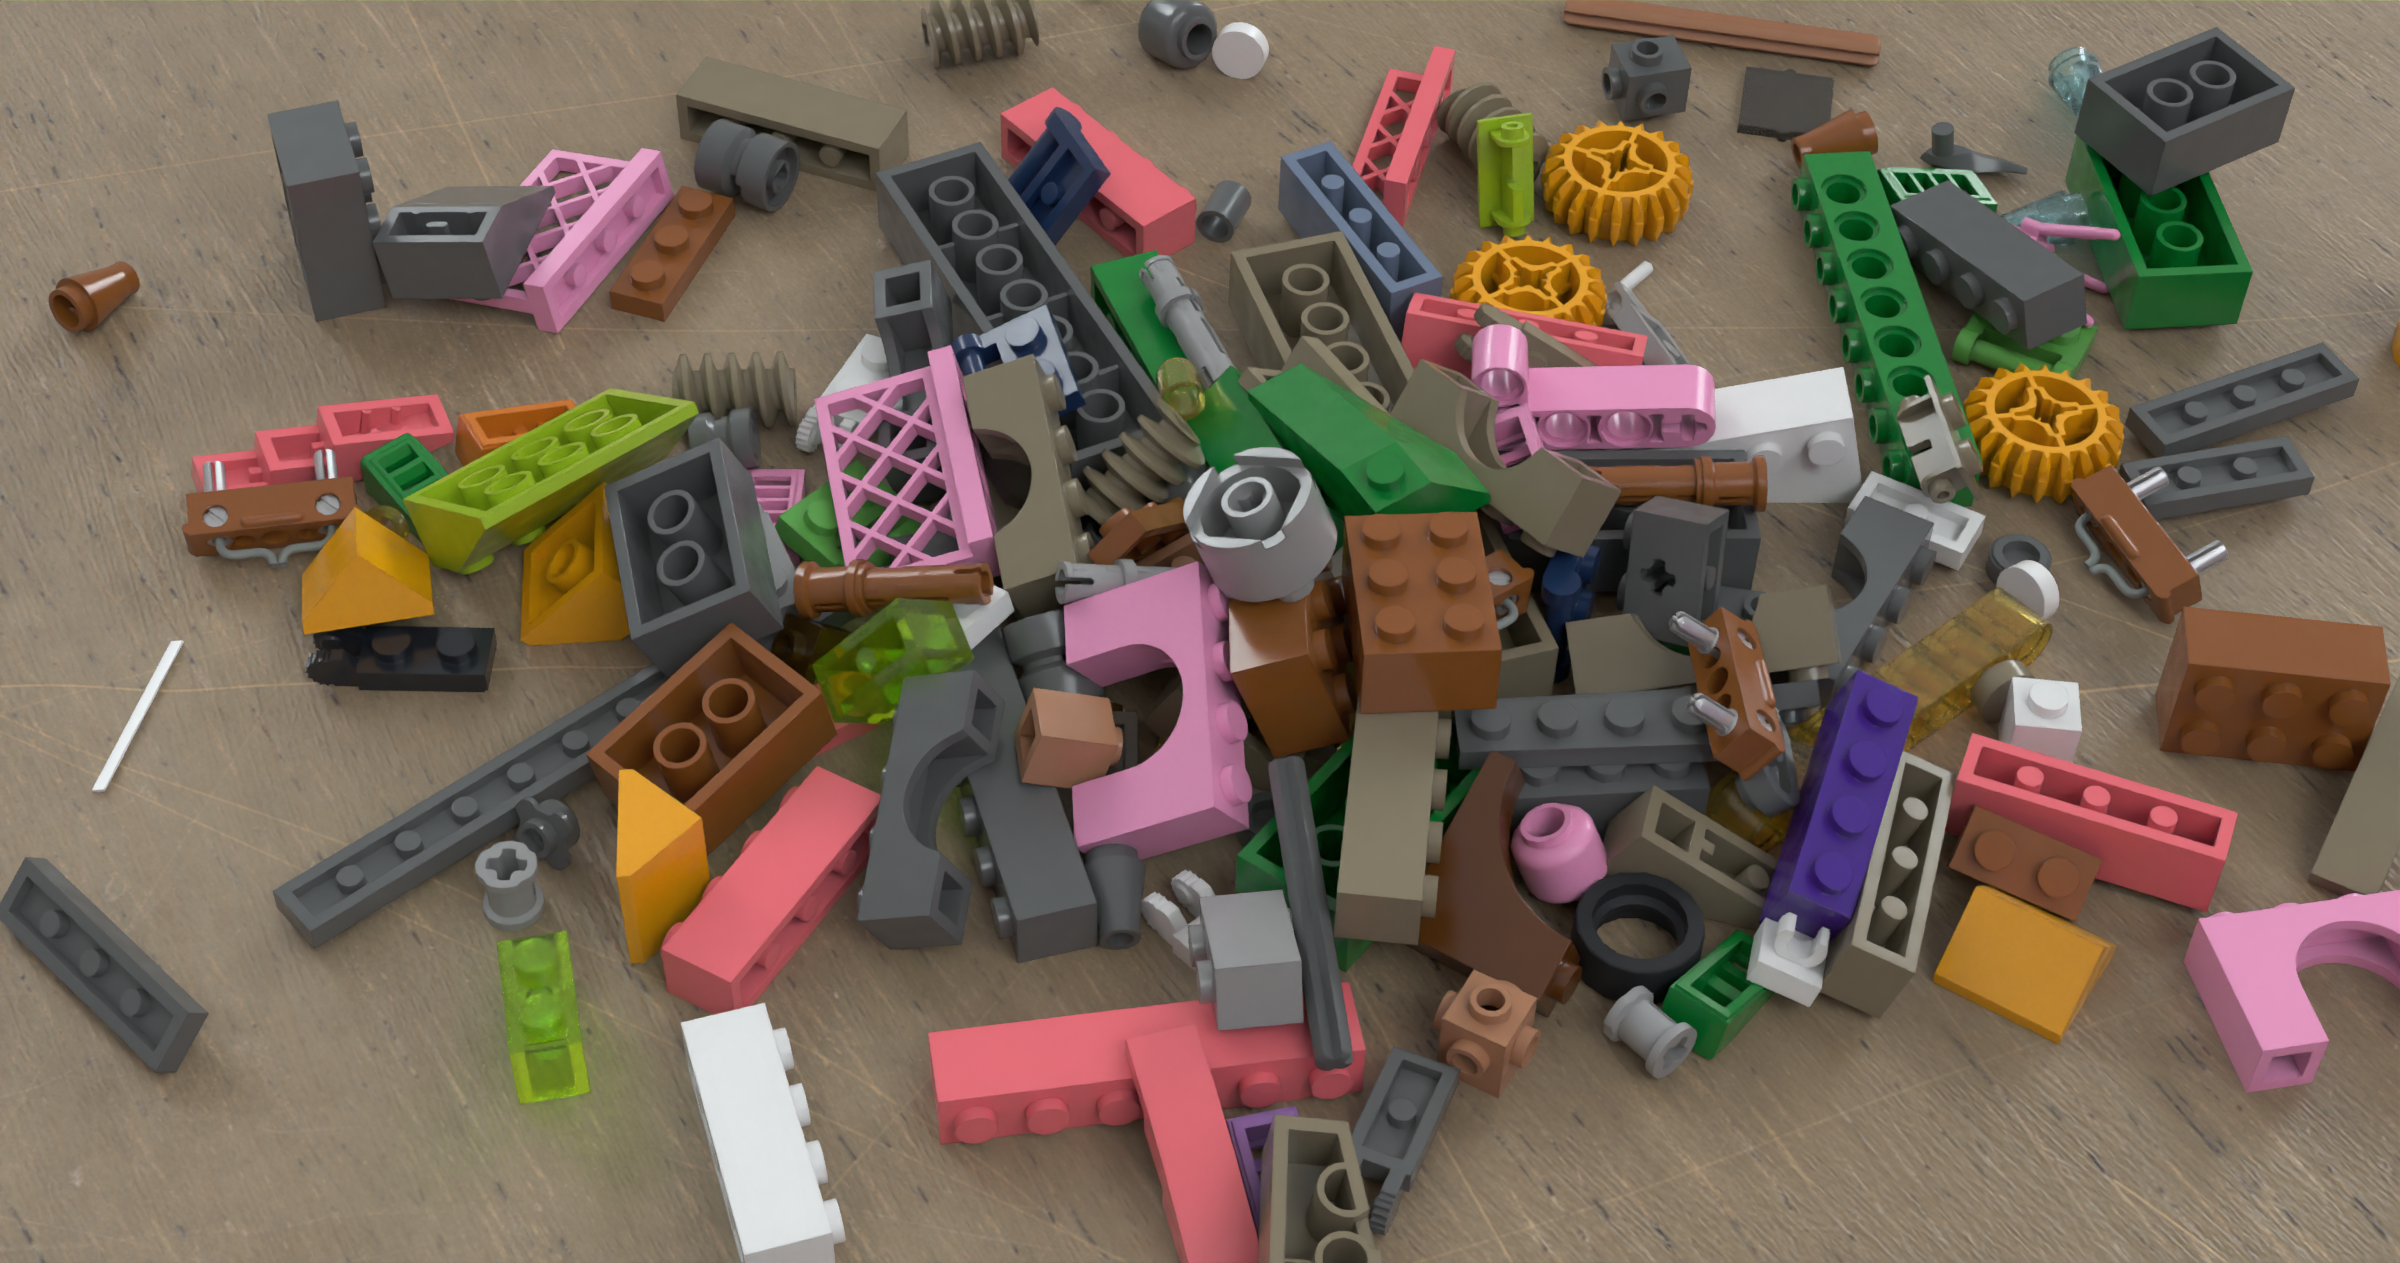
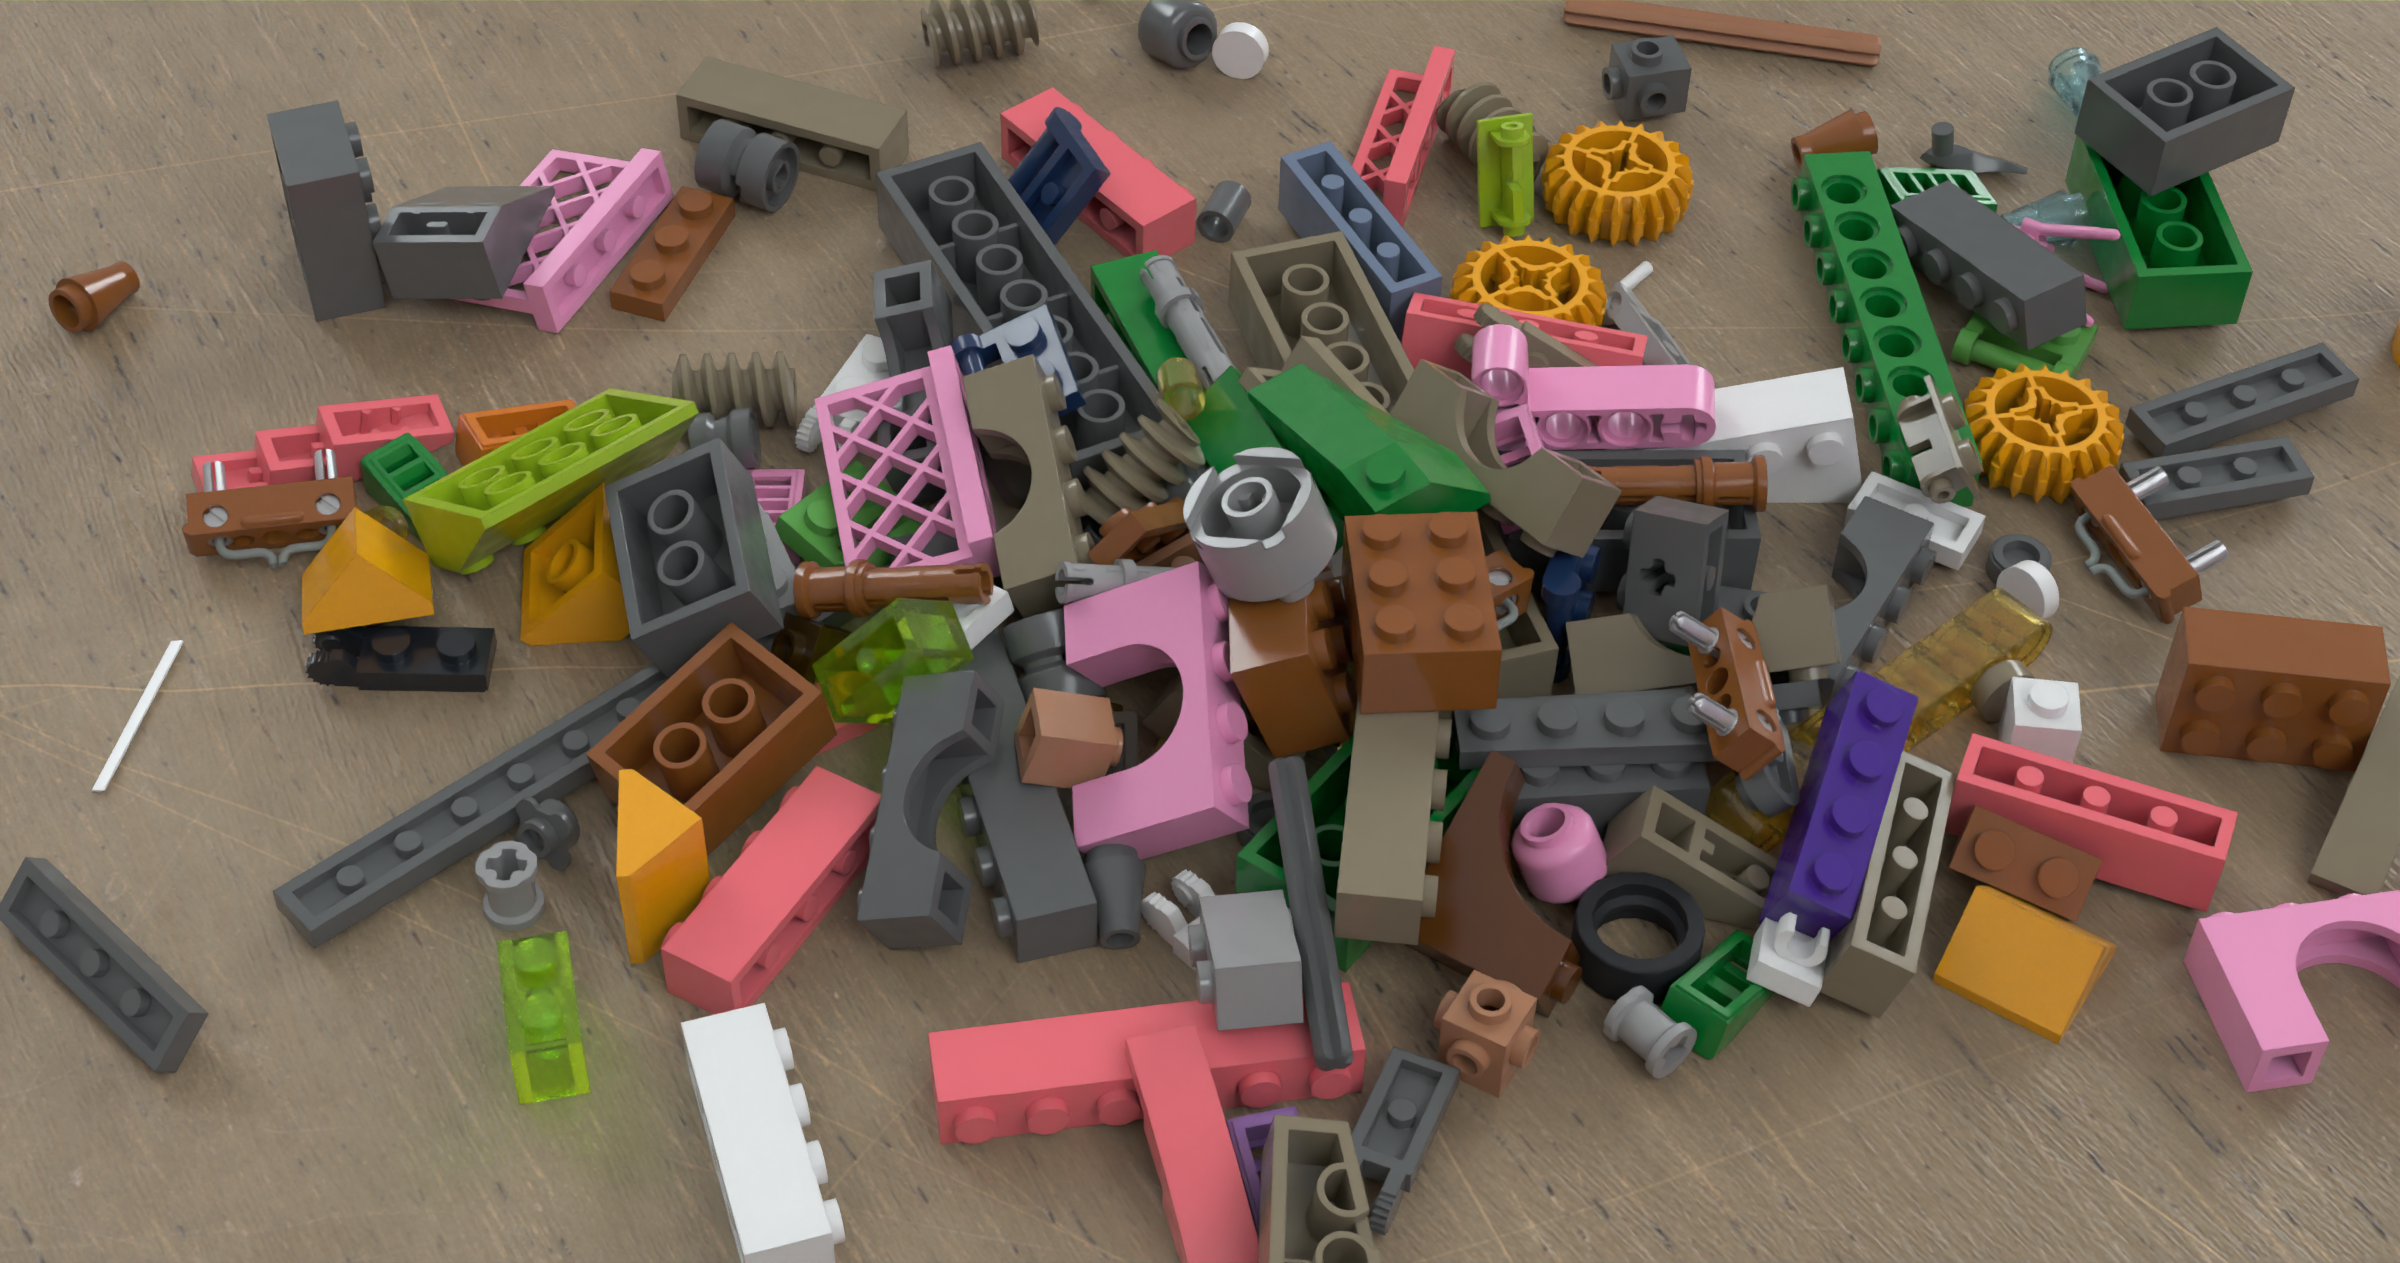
clear smoke piece [1737,66,1835,142] -> none

